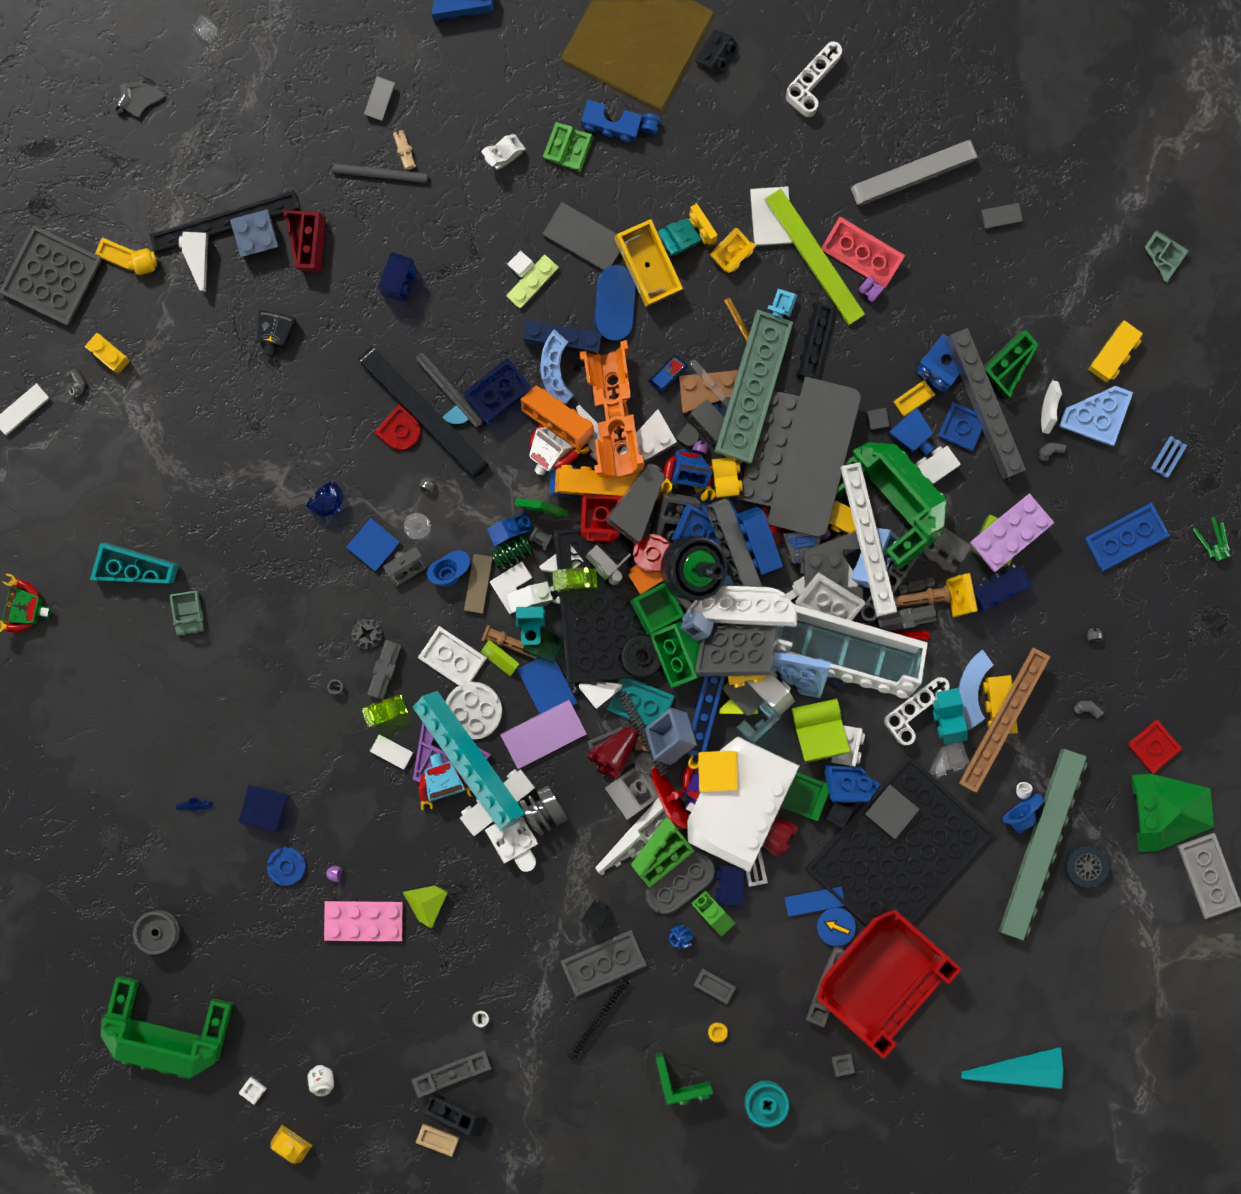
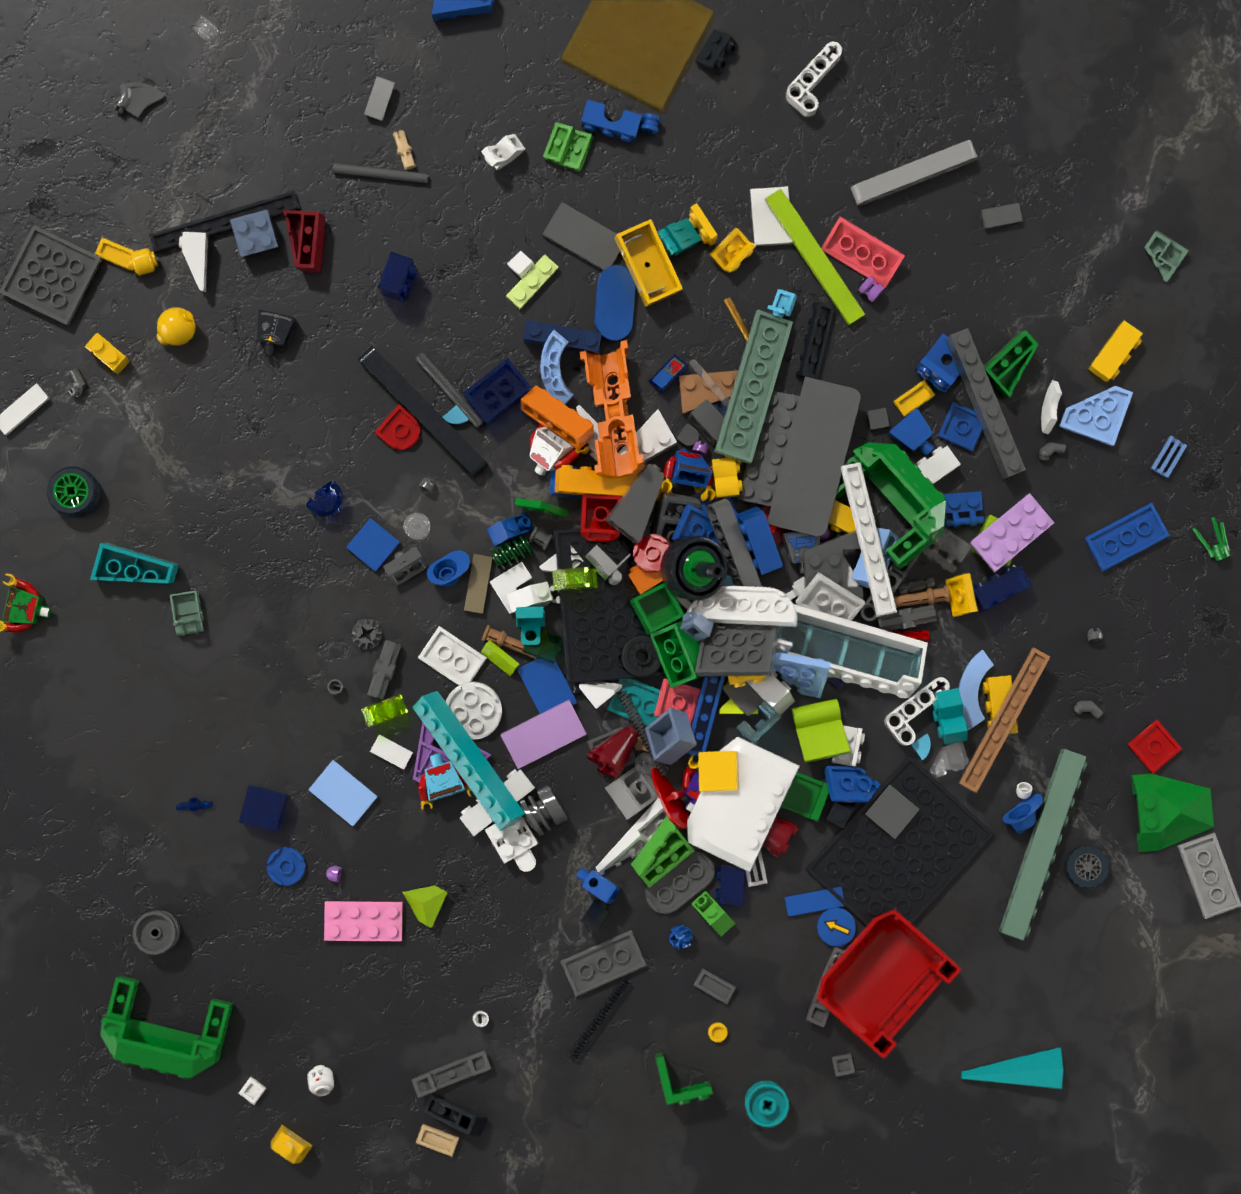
none -> wheel [47,466,100,518]
none -> yellow brick [157,307,196,346]
none -> light blue tile [308,760,378,826]
none -> blue torso [576,867,622,905]
none -> coral tile [654,679,701,725]
none -> medium azure tile [911,734,931,760]
none -> blue plate [943,491,984,528]

